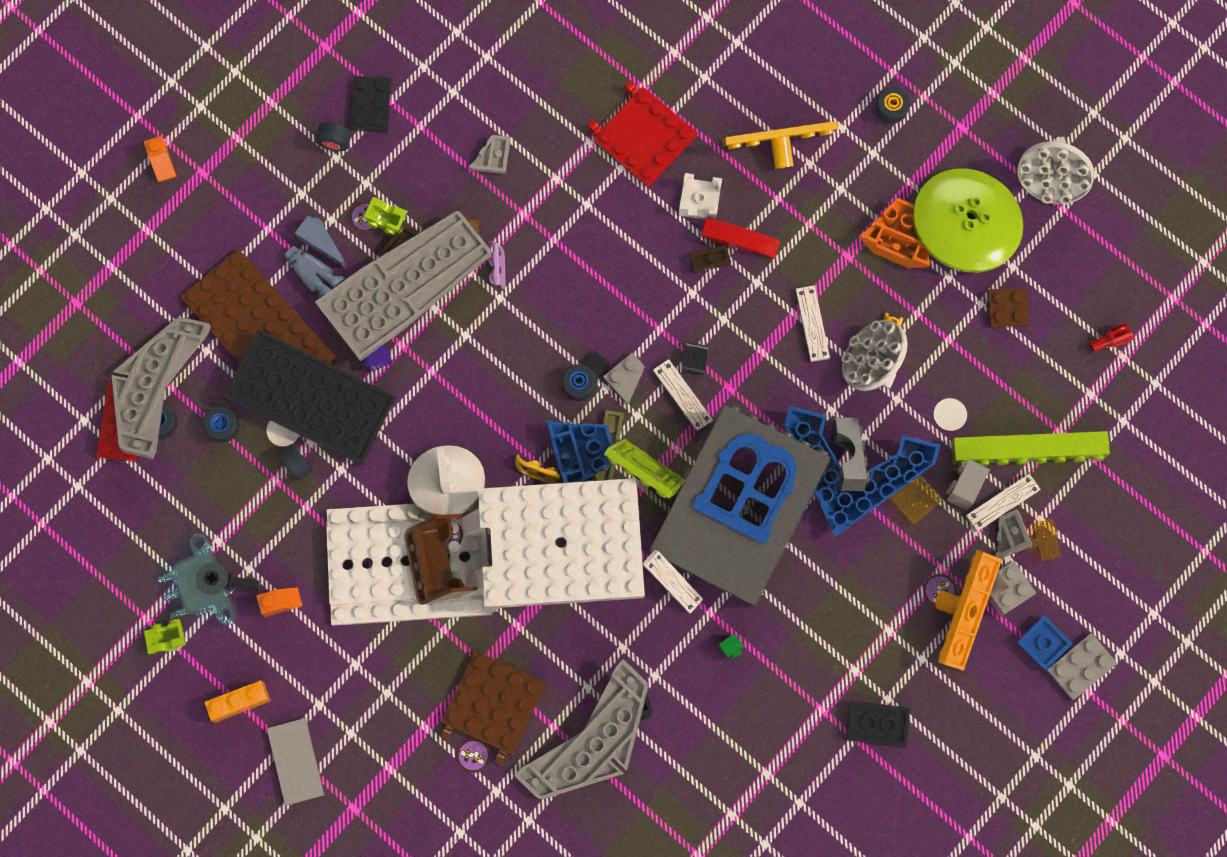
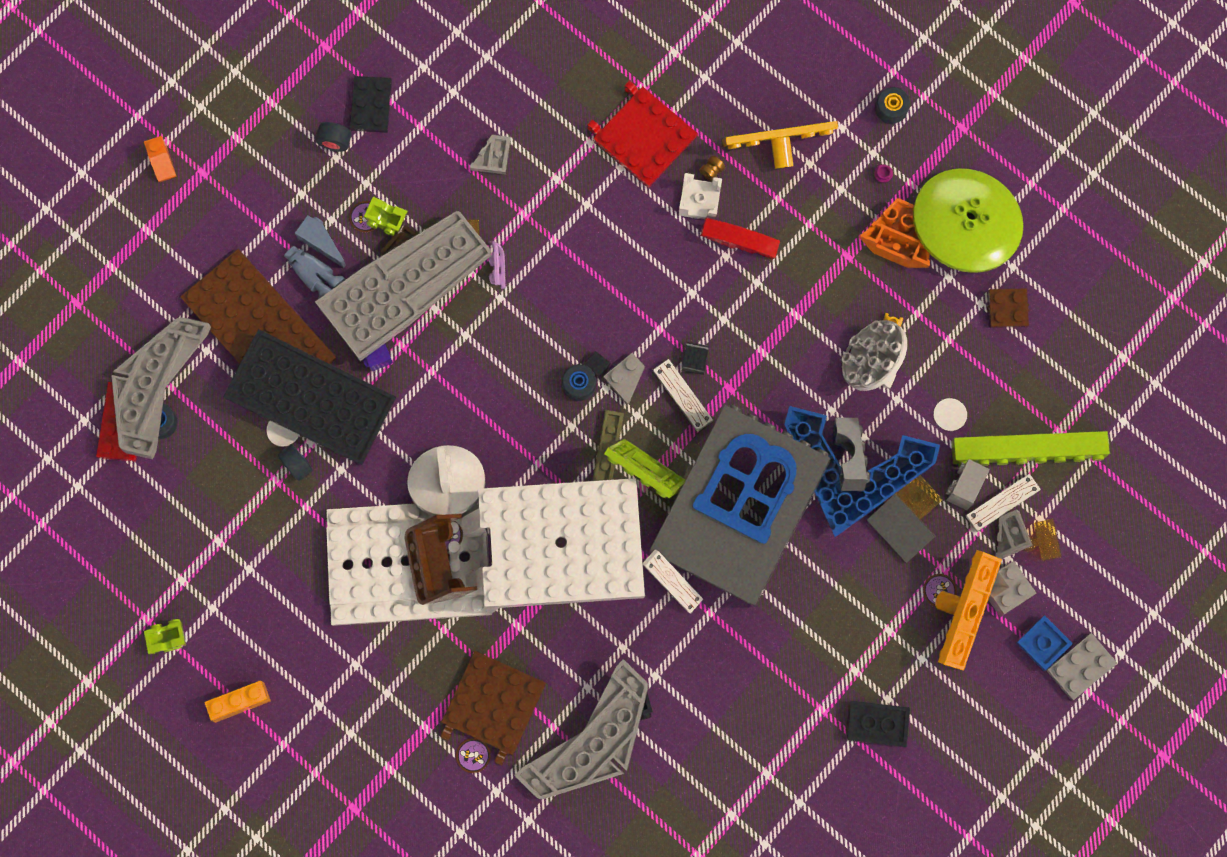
clear light blue piece [157,534,260,626] -> none
black wheel [203,406,240,443] -> none
orange slope [257,587,303,617] -> none
light grey tile [267,718,325,806] -> none
yellow piece [515,454,561,484] -> none
blue wedge [546,420,613,483] -> none
dark brown plate [690,245,731,273] -> none
green plate [718,633,744,659] -> none
white tile [796,286,830,362] -> none
white bracket [1018,137,1094,205] -> none
red arm [1089,323,1135,353] -> none
none -> pearl gold wheel [699,156,726,182]
none -> dark grey tile [867,494,936,563]
none -> magenta plate [874,164,893,183]

